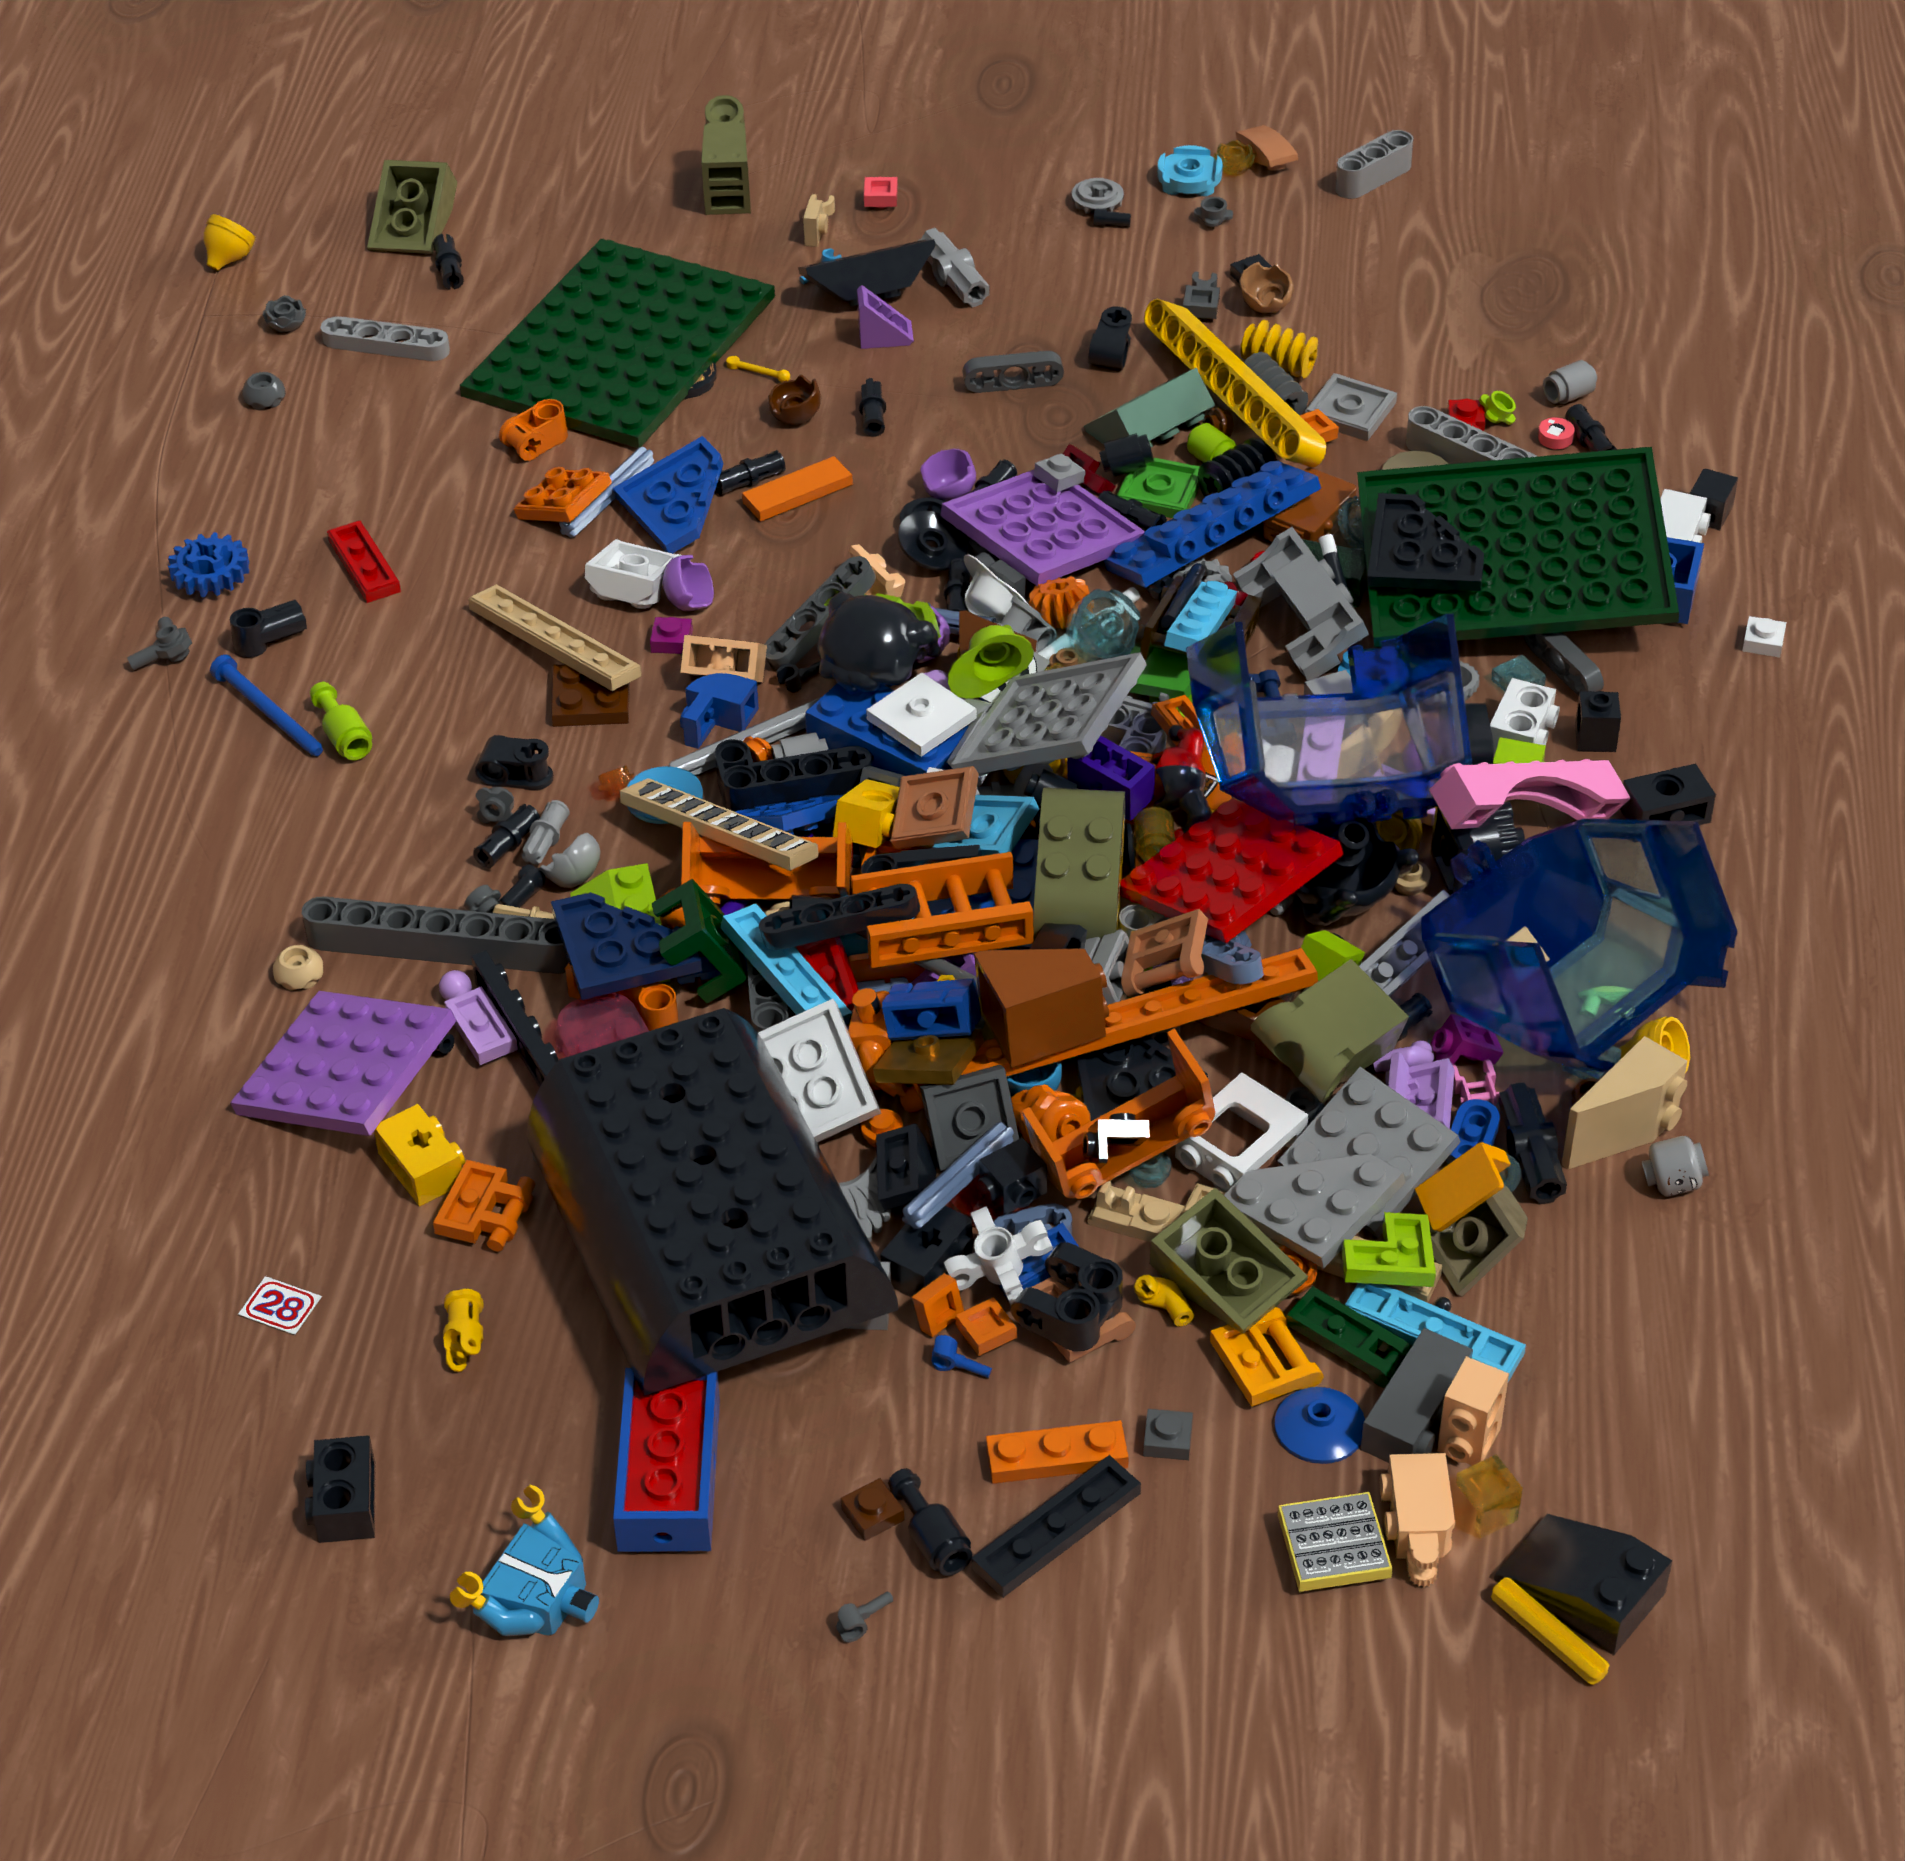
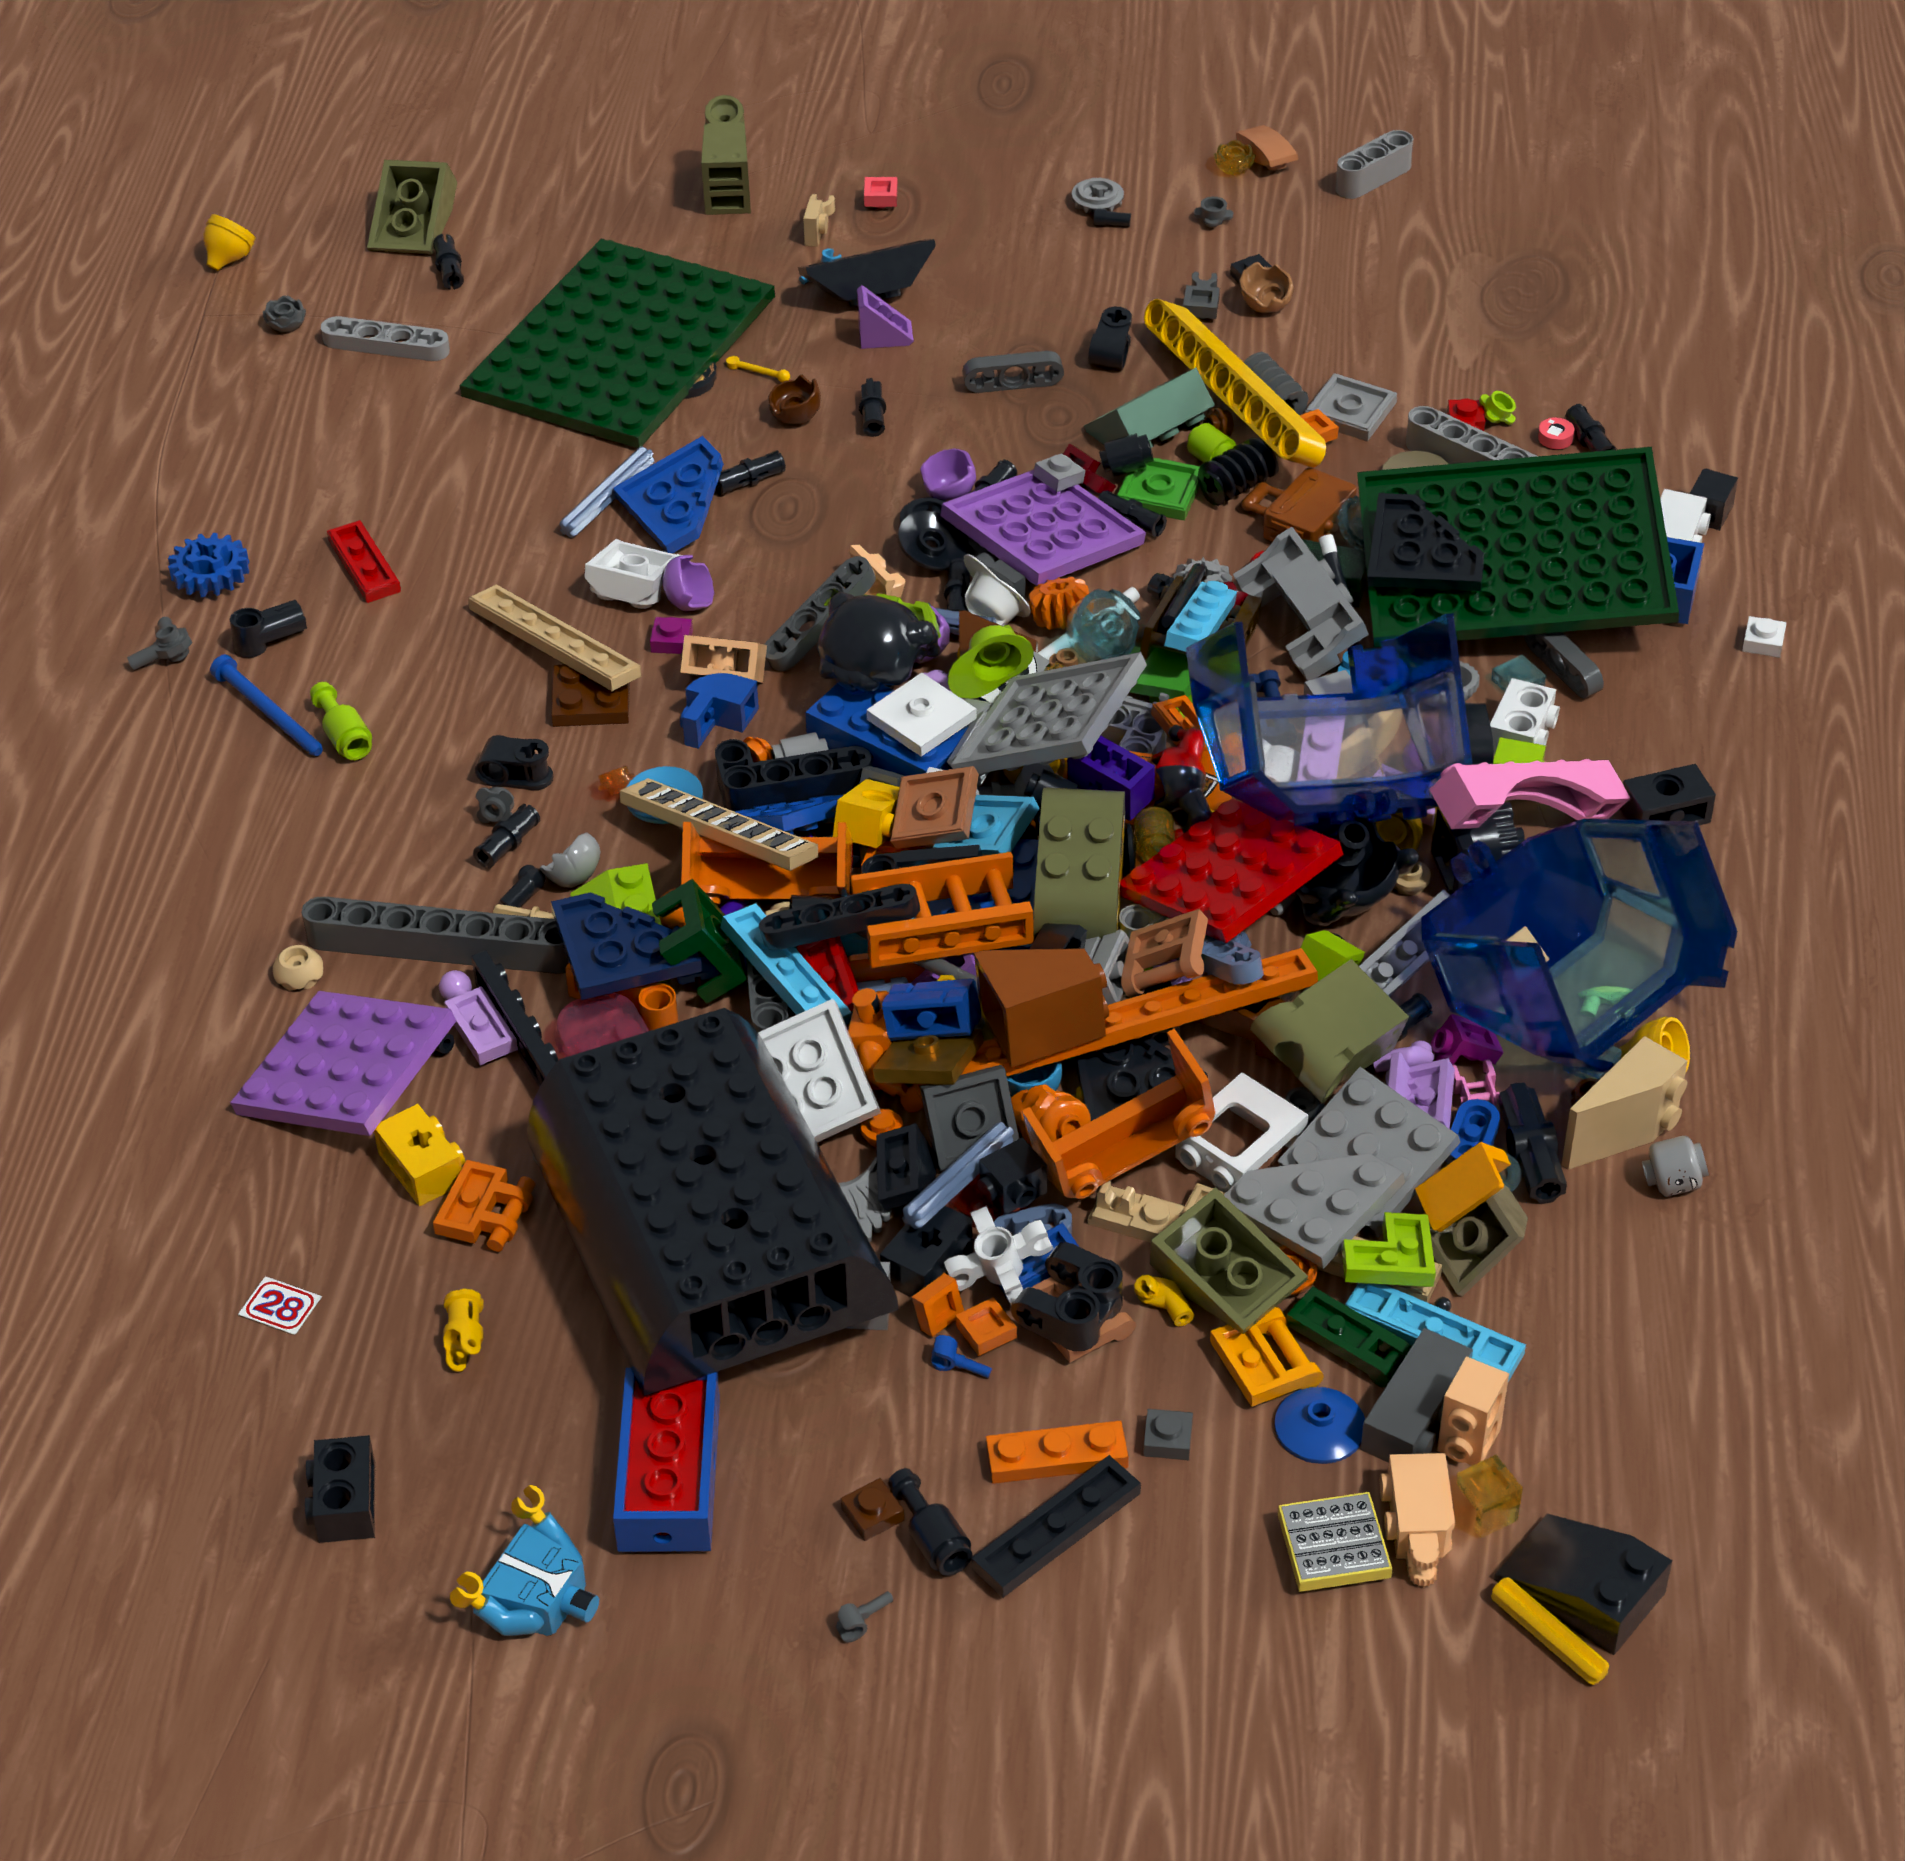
dark grey plate [242,372,286,410] -> none
dark grey plate [464,885,501,913] -> none
orange piece [499,399,568,461] -> none
orange tile [513,467,612,522] -> none
light grey axle [522,800,570,865] -> none
light grey axle [668,697,821,776] -> none
orange tile [742,456,853,522] -> none
black hand [777,661,820,693] -> none
light grey piece [918,228,989,307] -> none
light grey piece [997,596,1056,652] -> none
bracket [1082,1113,1150,1170] -> none
blue plate [1104,461,1321,587] -> none
clear light blue plate [1129,1152,1171,1188] -> none
medium azure plate [1157,145,1223,196] -> none
yellow piece [1240,320,1318,379] -> none
light grey brick [1543,360,1597,404] -> none
black brick [1575,691,1621,752] -> none

